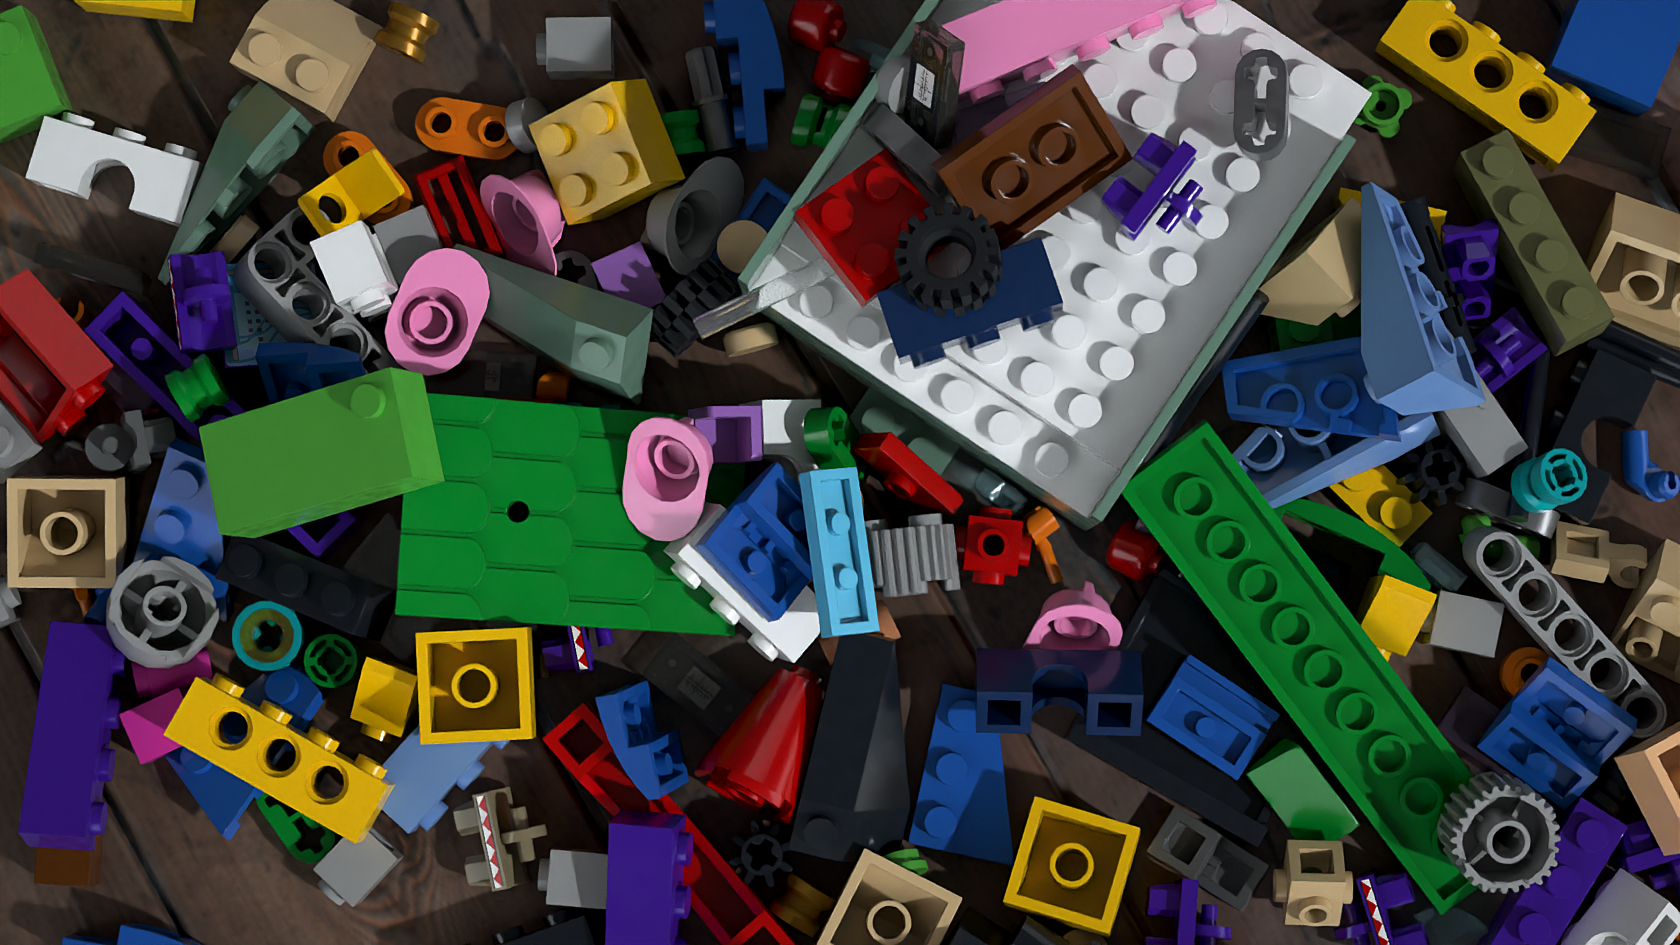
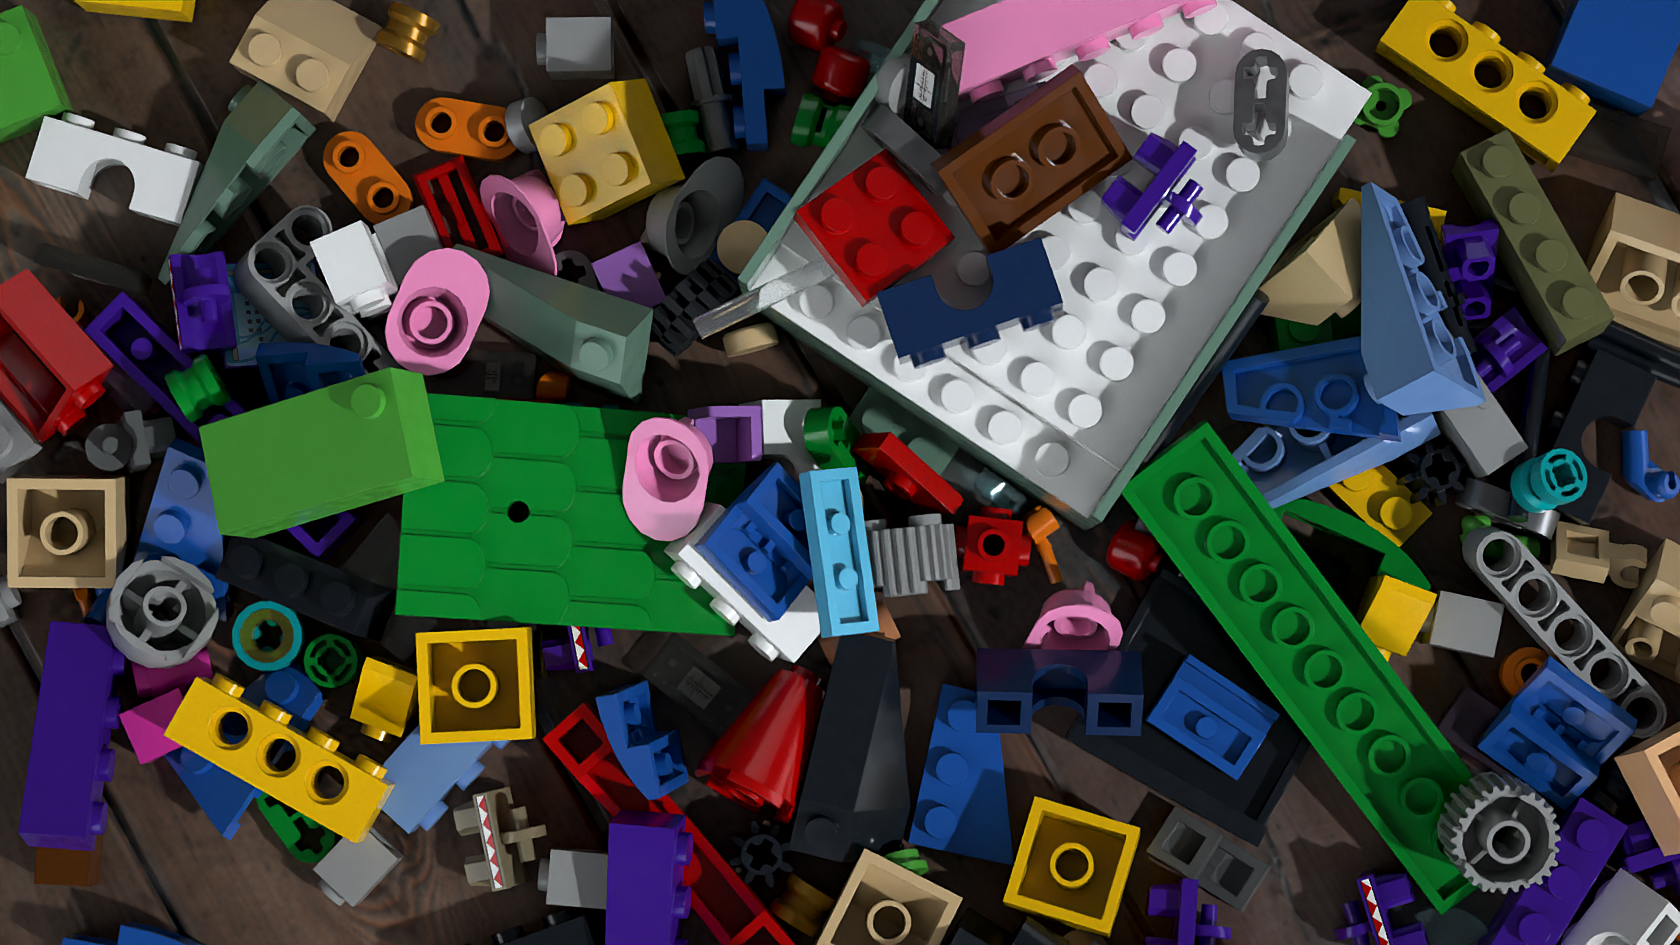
tan tile [209,215,259,263] -> none
yellow bracket [297,148,404,237] -> none
black tyre [894,203,1003,318] -> none
green slope [1244,738,1360,841] -> none
tan brick [1273,840,1353,926] -> none
clear light blue tile [1408,542,1468,592] -> none

